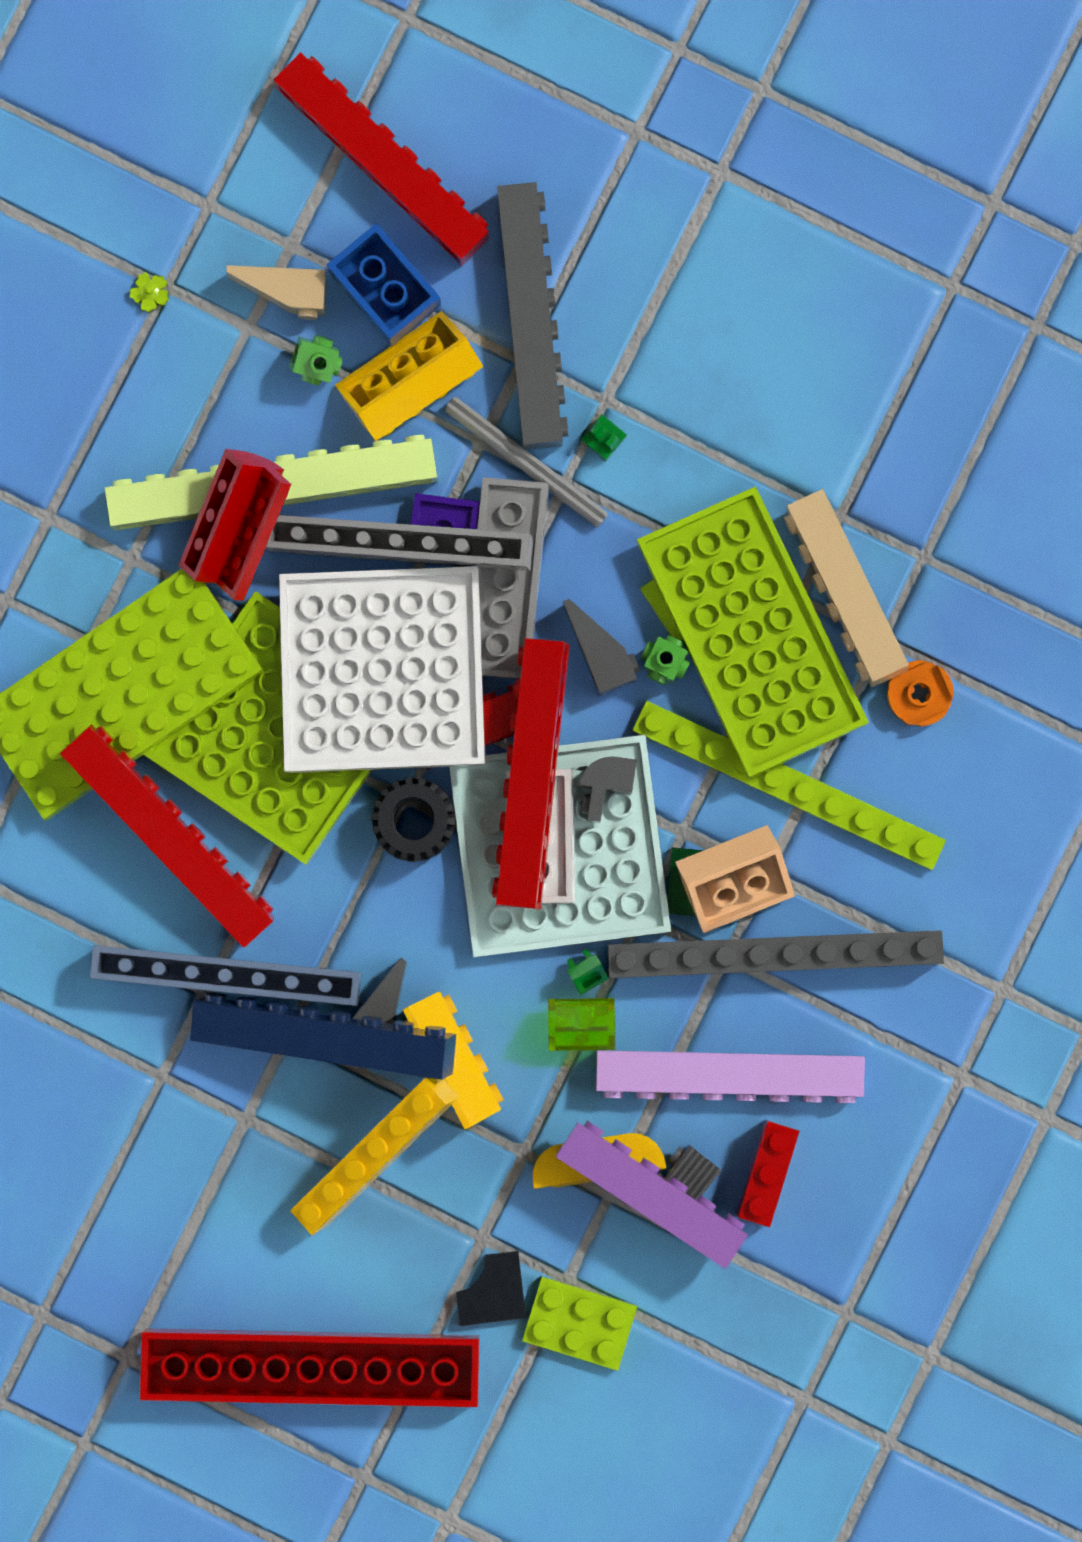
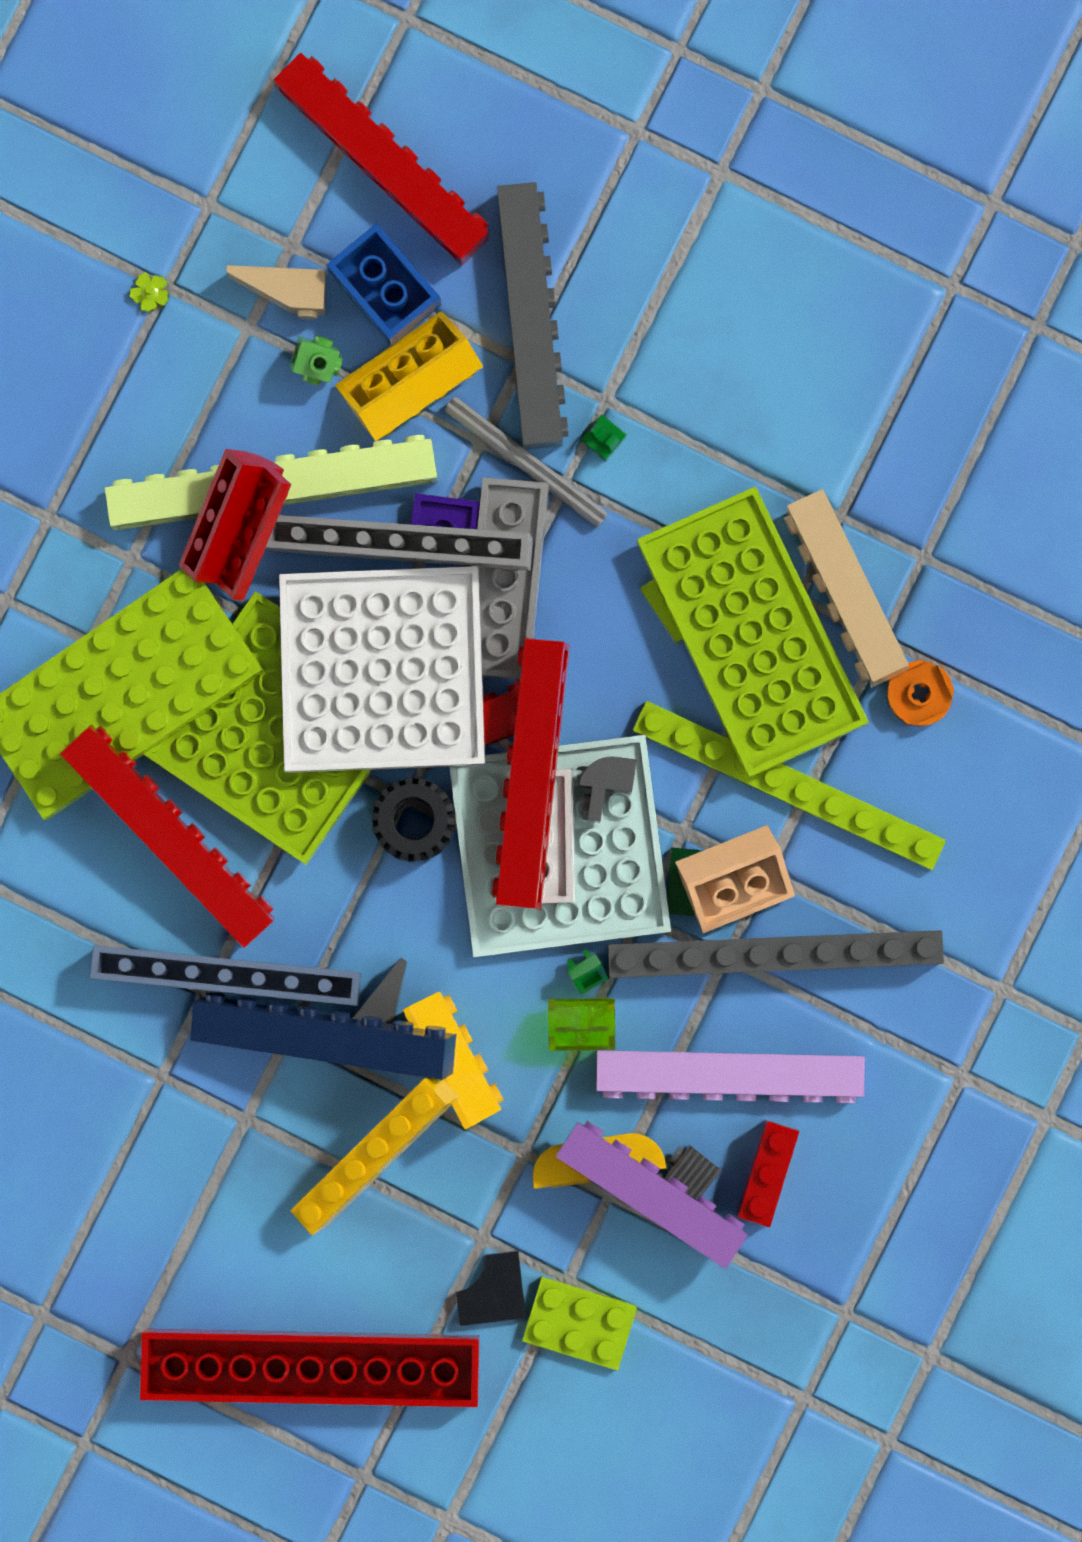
dark grey slope [563,599,640,696] -> none
bright green brick [641,635,691,685] -> none

